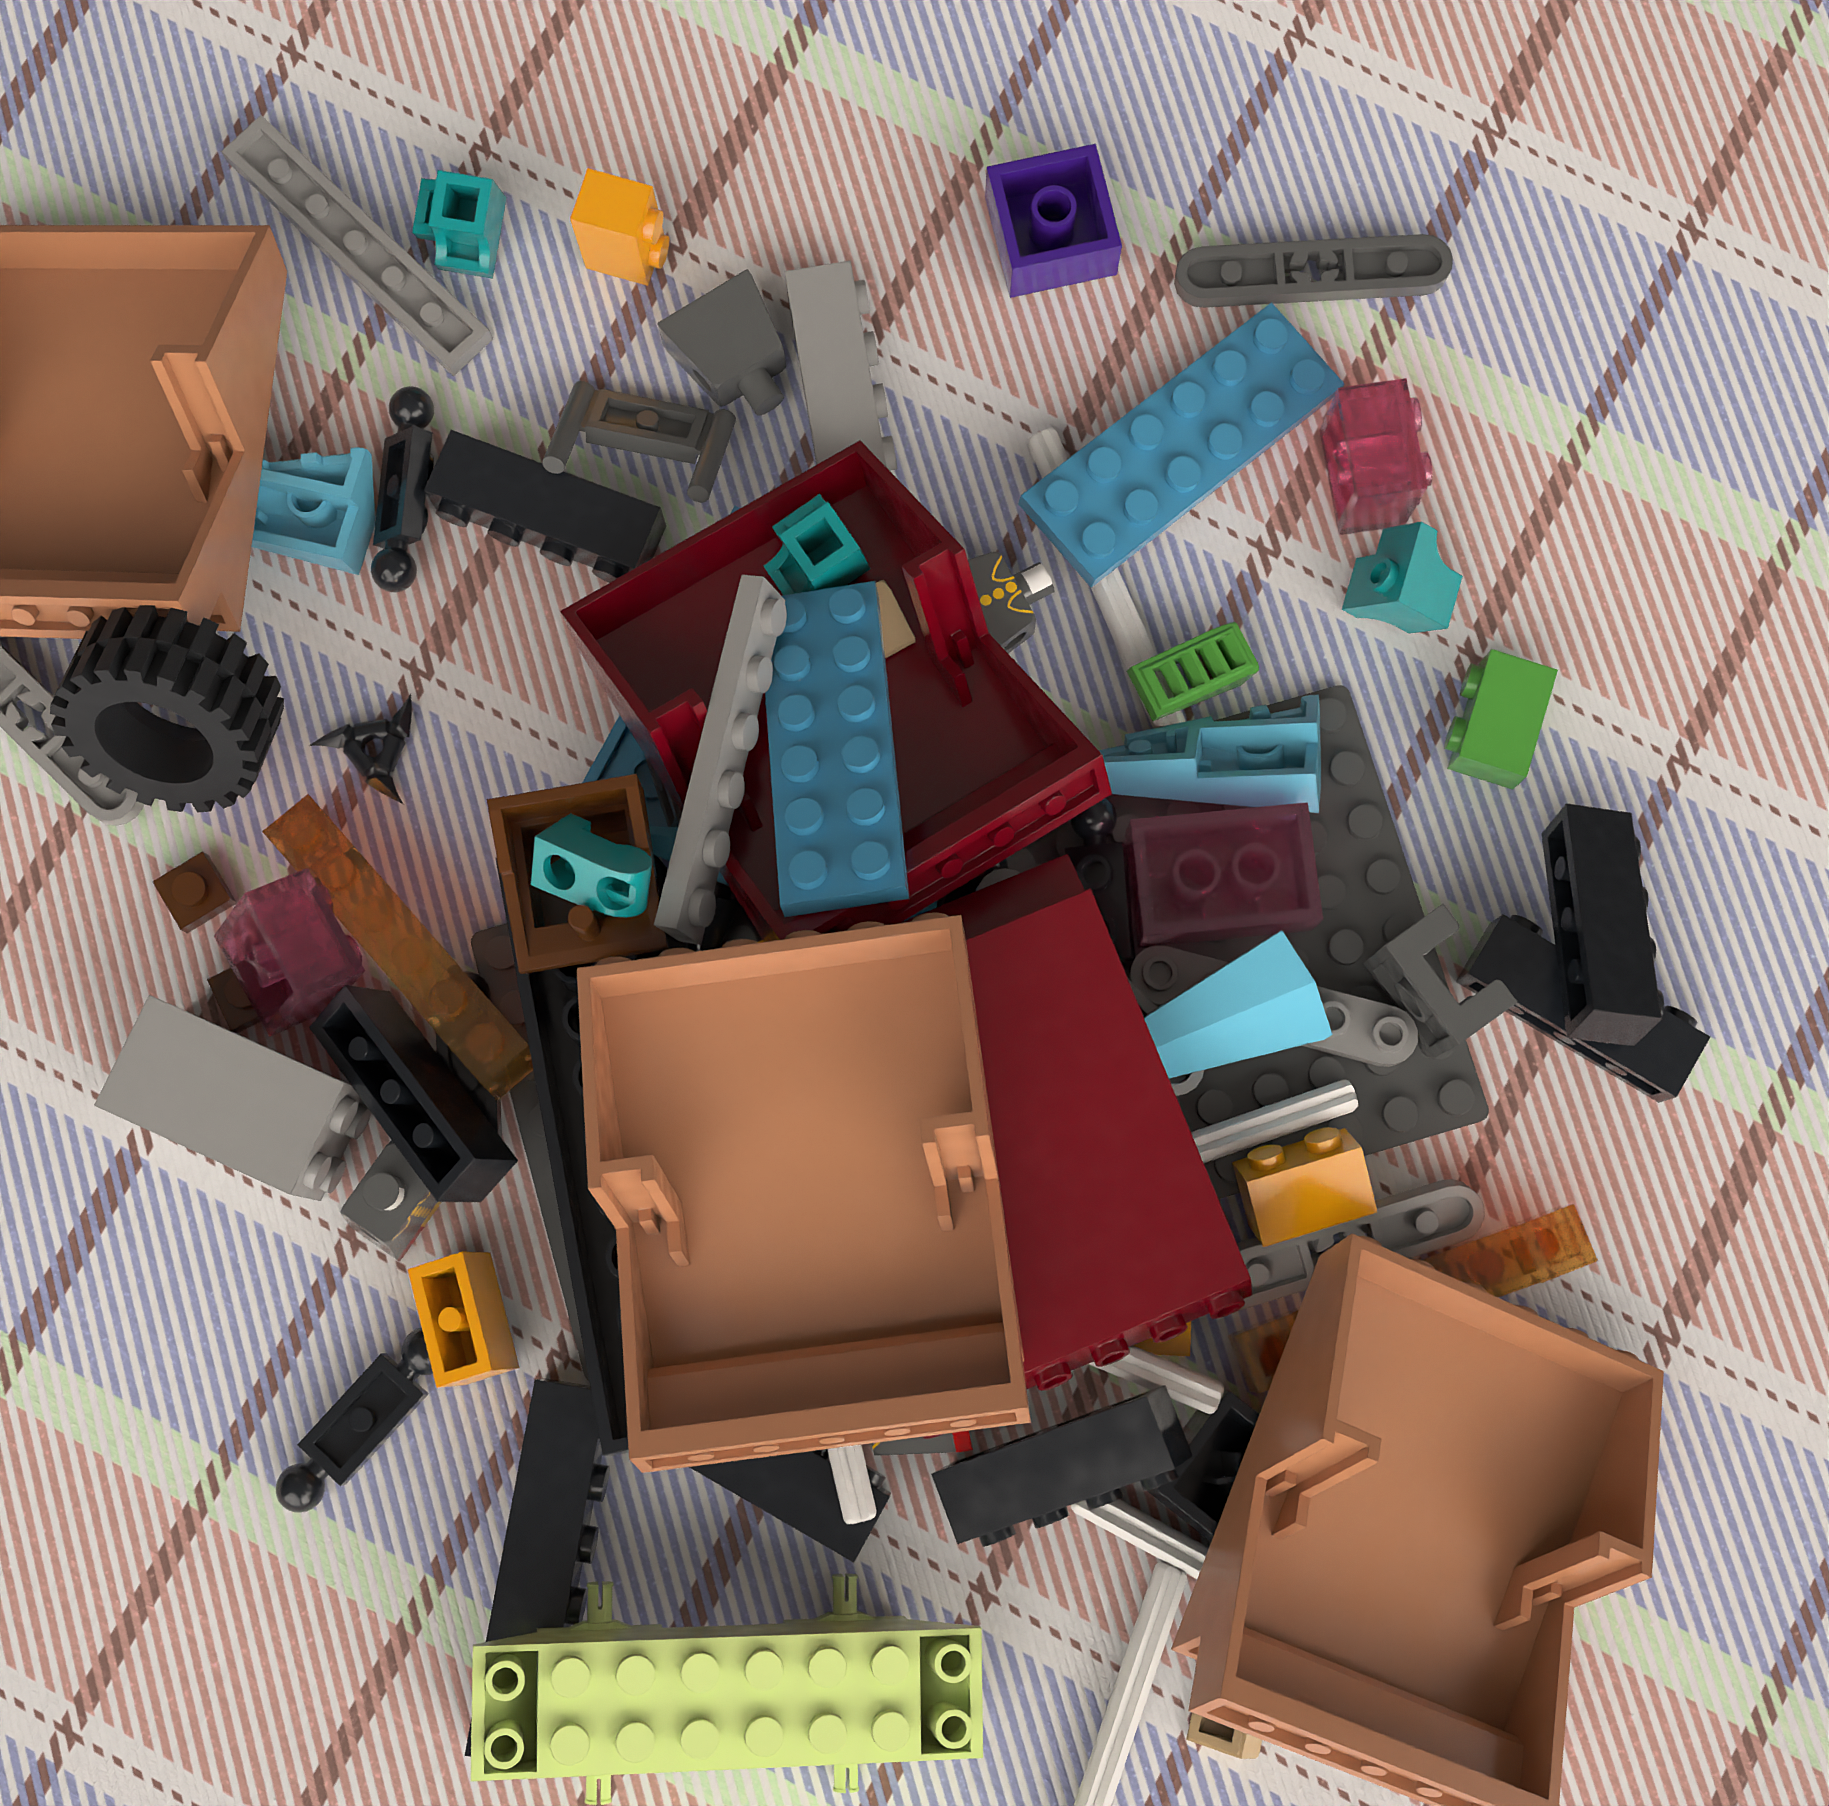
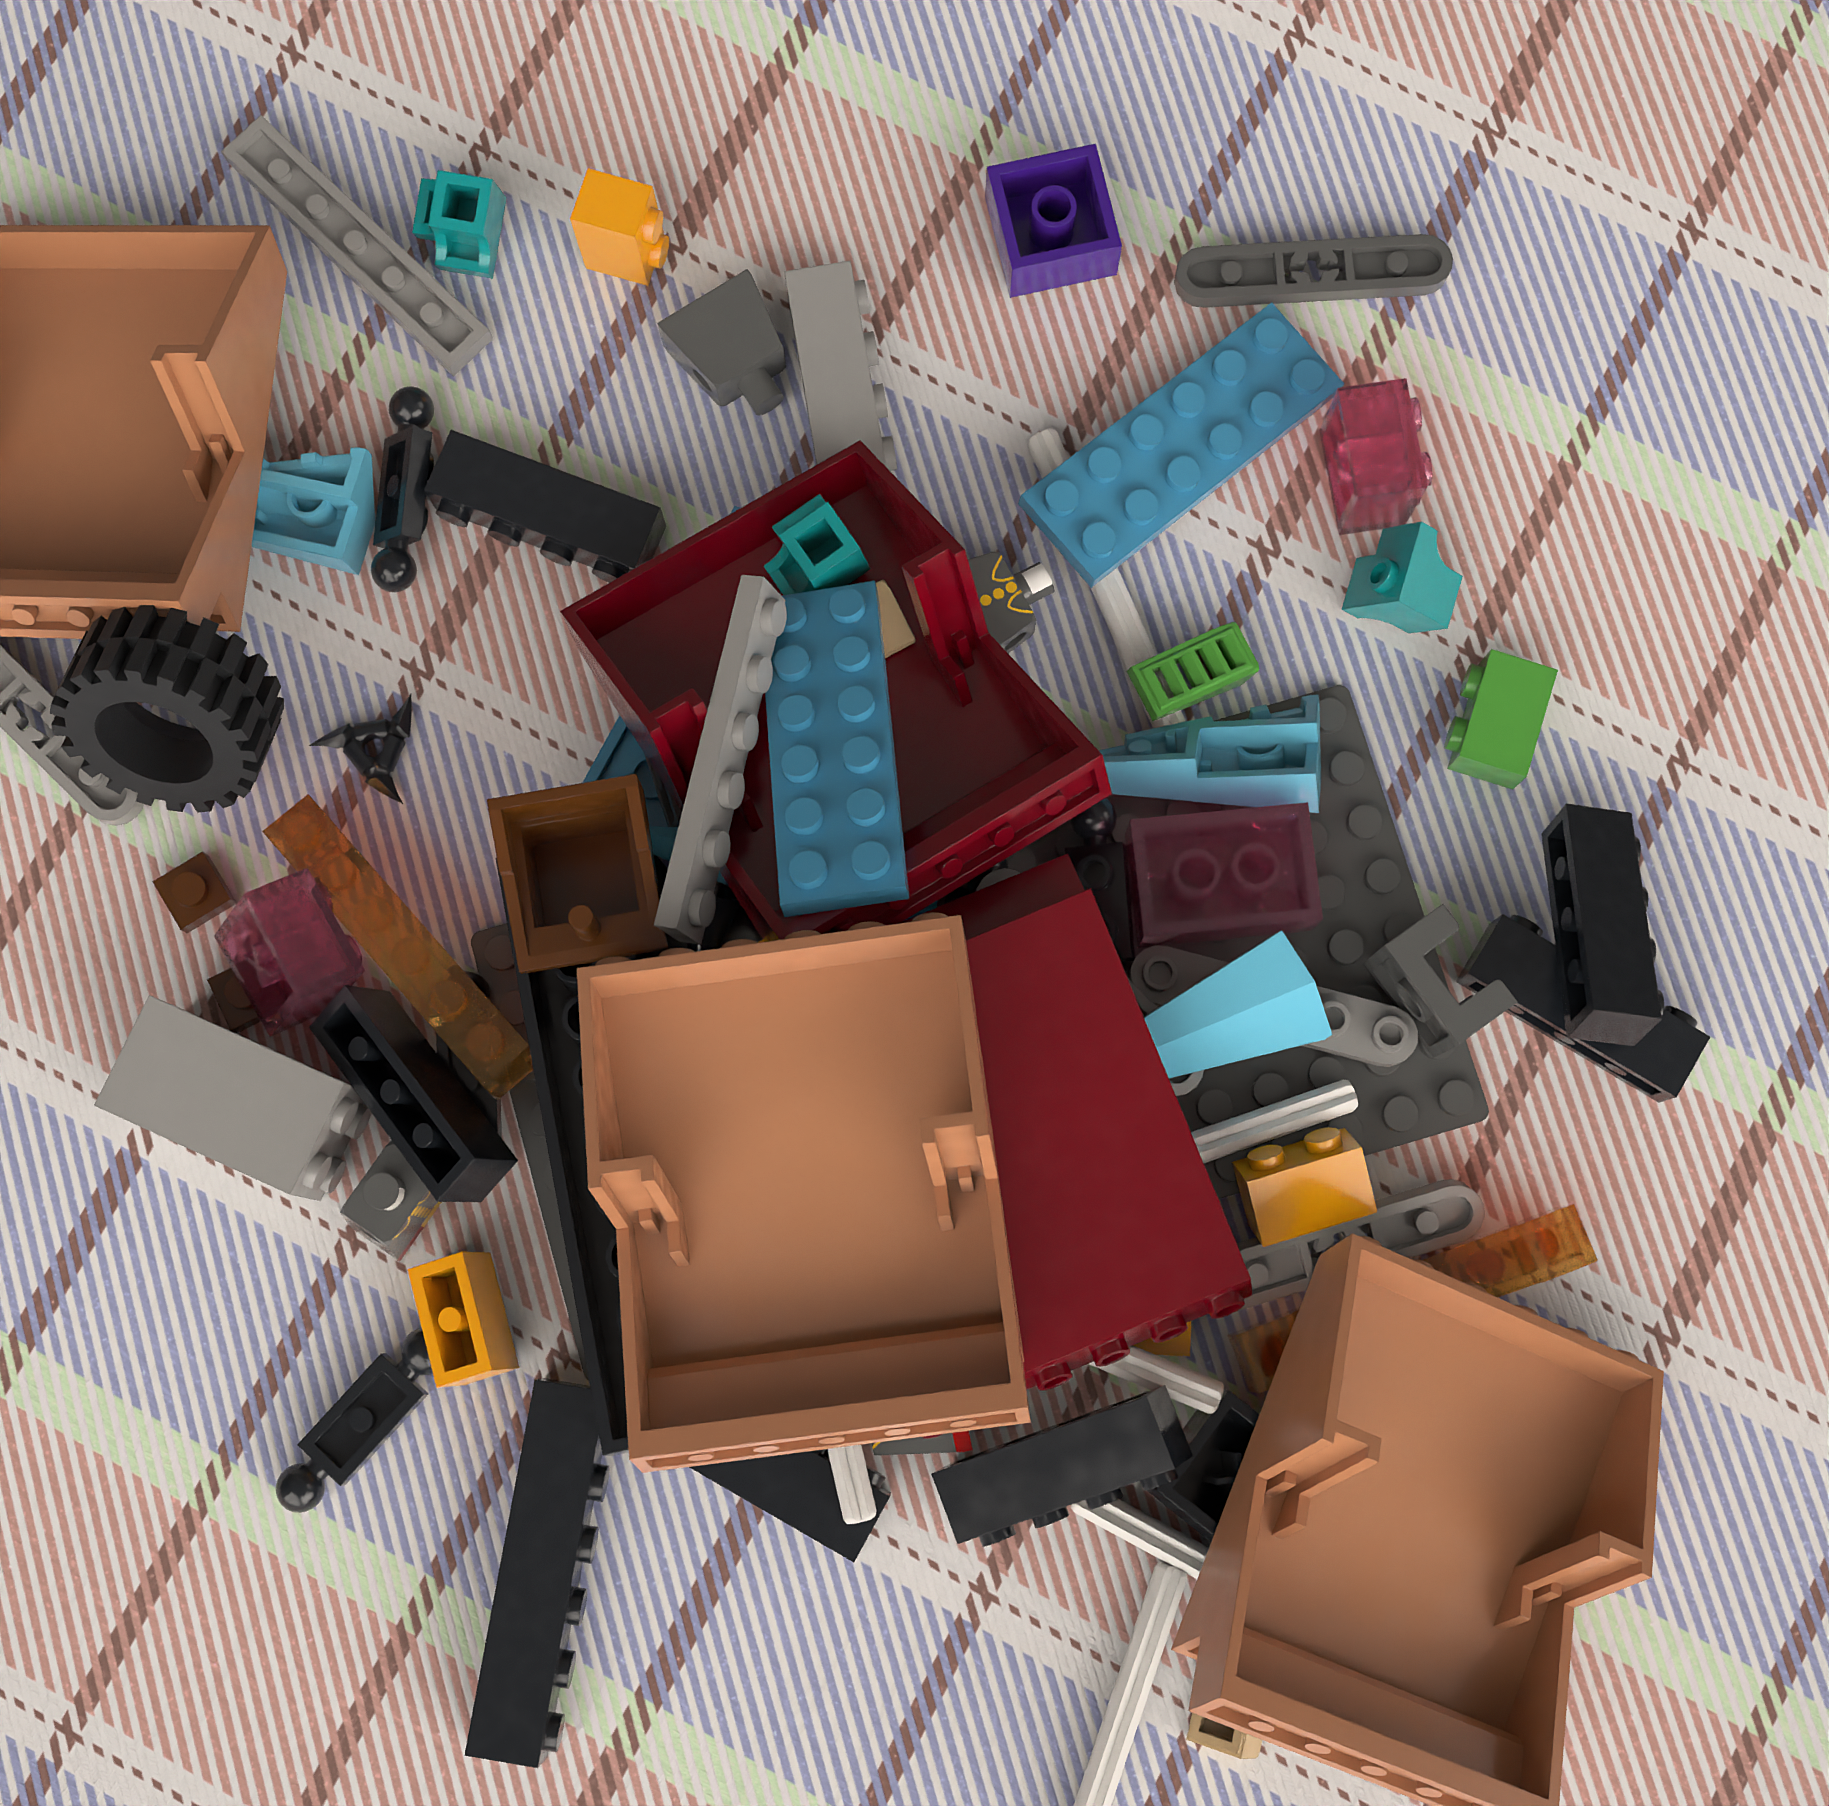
yellowish green piece [471,1573,983,1805] -> none
teal leg [531,813,652,918] -> none
dark grey plate [542,381,736,503] -> none

